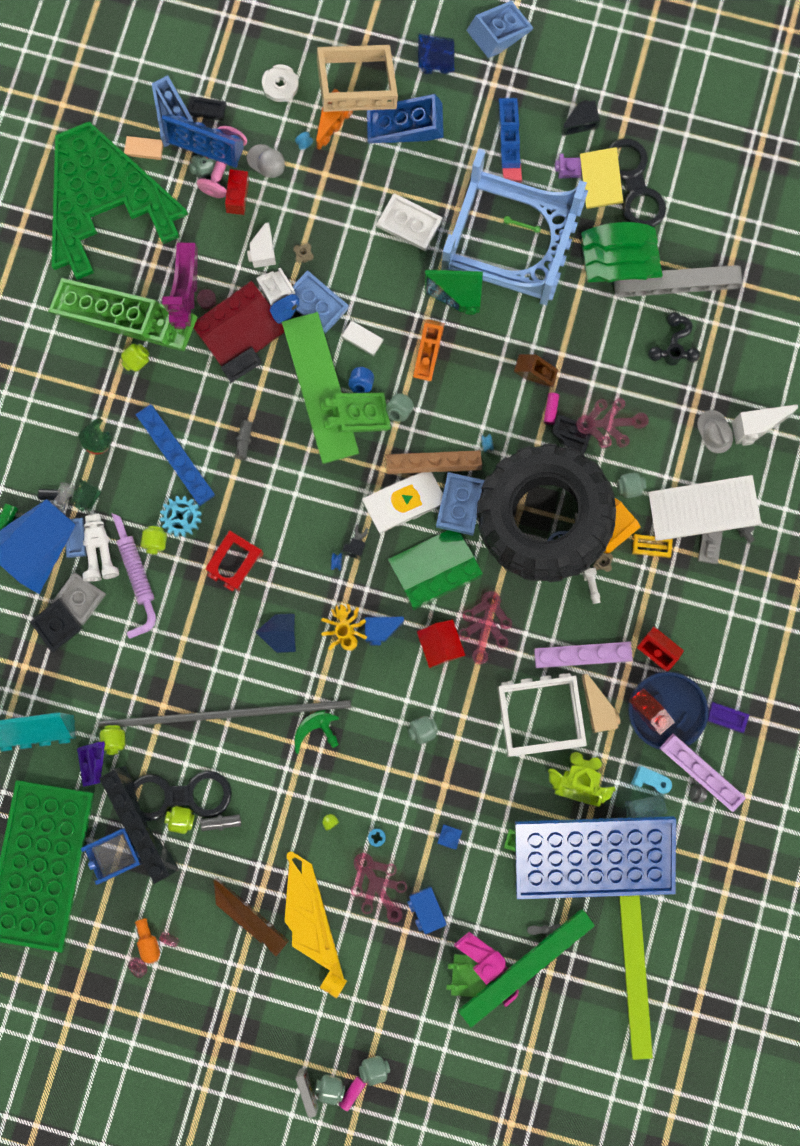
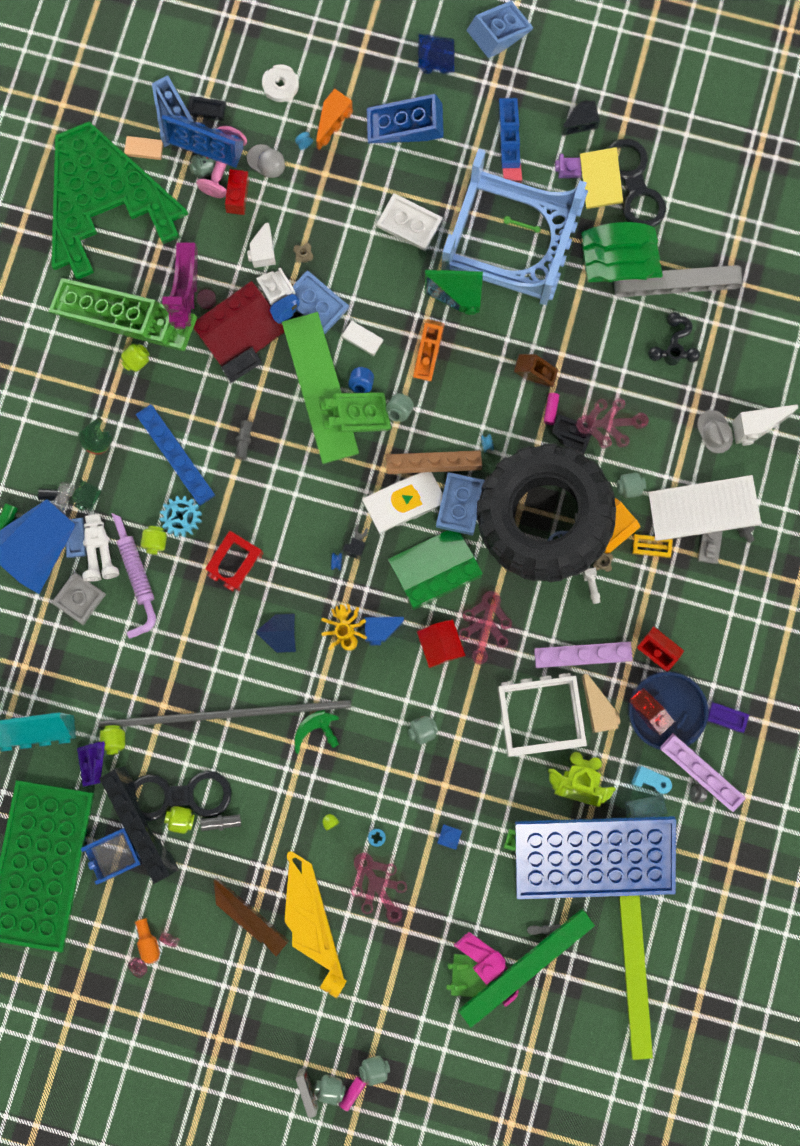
black tile [30,598,84,653] -> none
tan window [317,45,398,112] -> none
blue brick [407,886,447,935] -> none

